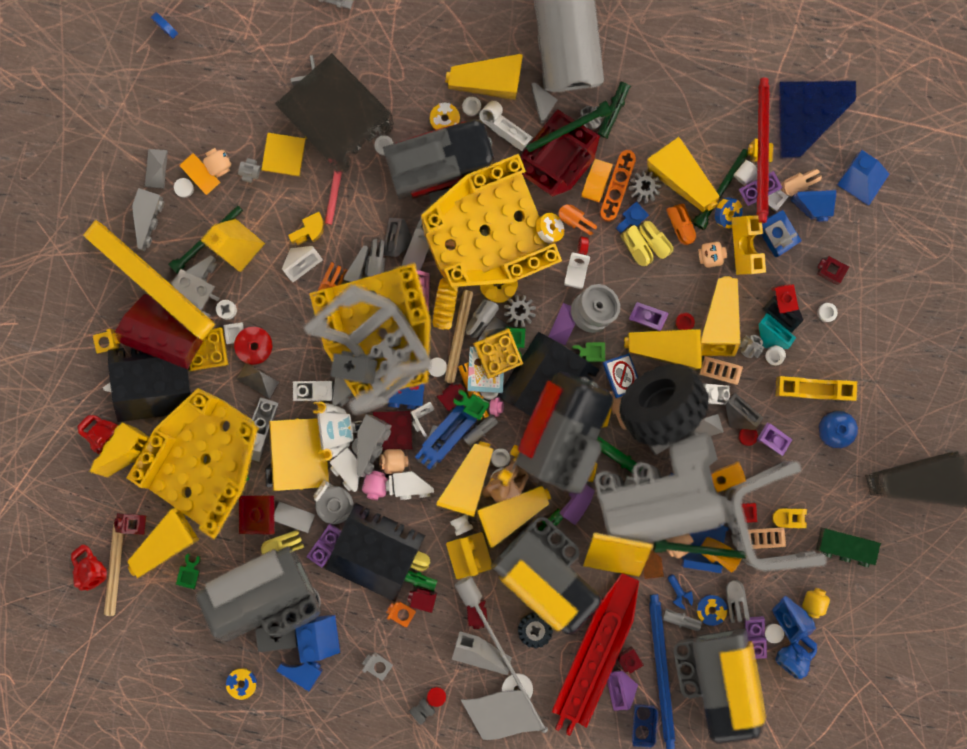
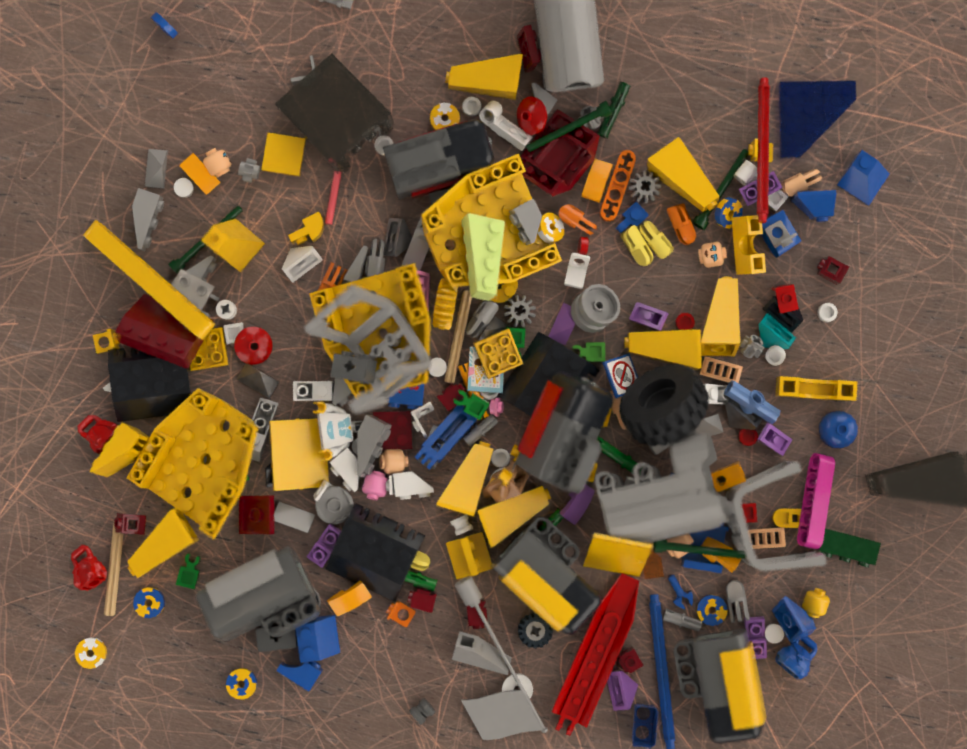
light yellow arm [261,530,304,555] -> none
light grey bracket [362,652,393,681] -> none
red tile [427,687,446,707] -> none
none -> yellow piece [75,637,107,669]
none -> blue piece [133,587,165,618]
none -> light orange slope [327,581,372,616]
none -> yellowish green wedge [461,213,505,301]
none -> light grey slope [509,199,542,245]
none -> dark red plate [516,25,541,73]
none -> red dish [517,96,547,135]
none -> medium blue piece [724,380,781,424]
none -> dark pink beam [797,453,835,549]

